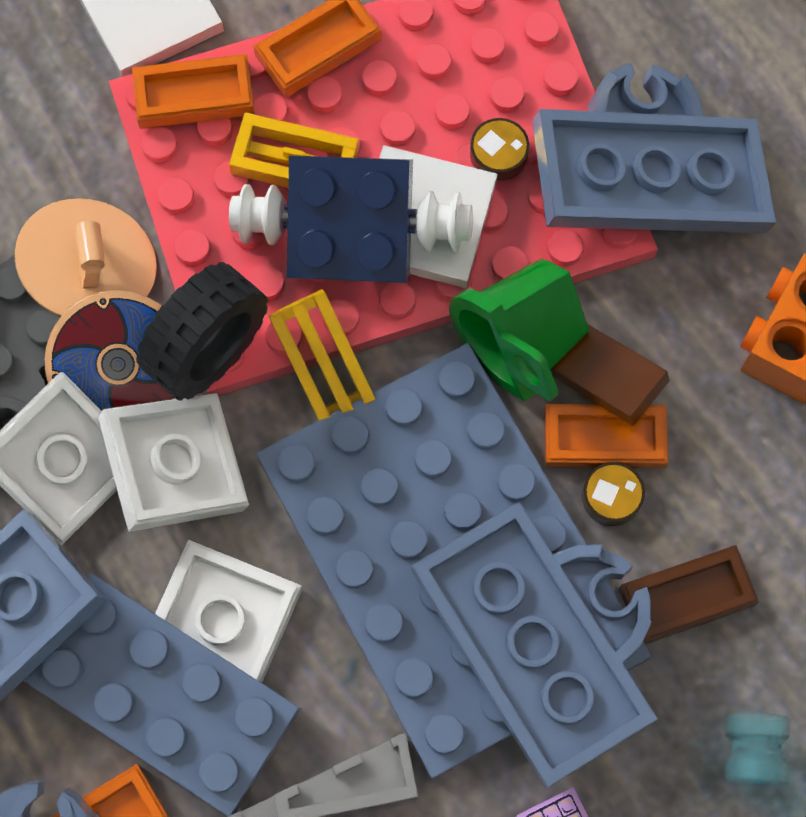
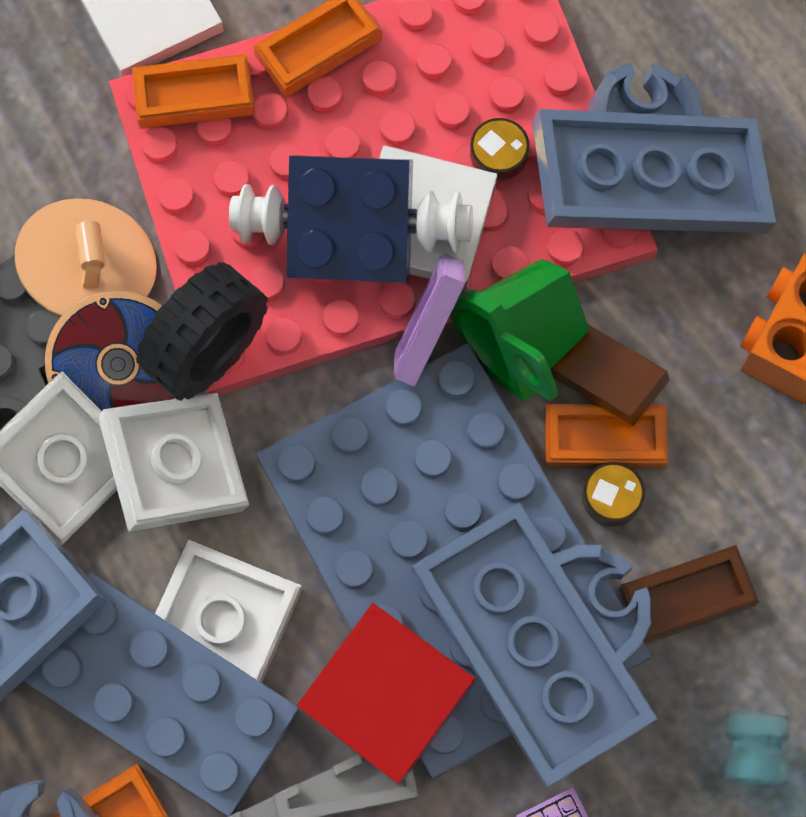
yellow tile [229,112,359,188] -> none
yellow tile [268,289,376,421] -> none
none -> red tile [296,602,476,784]
none -> lavender tile [394,253,465,387]

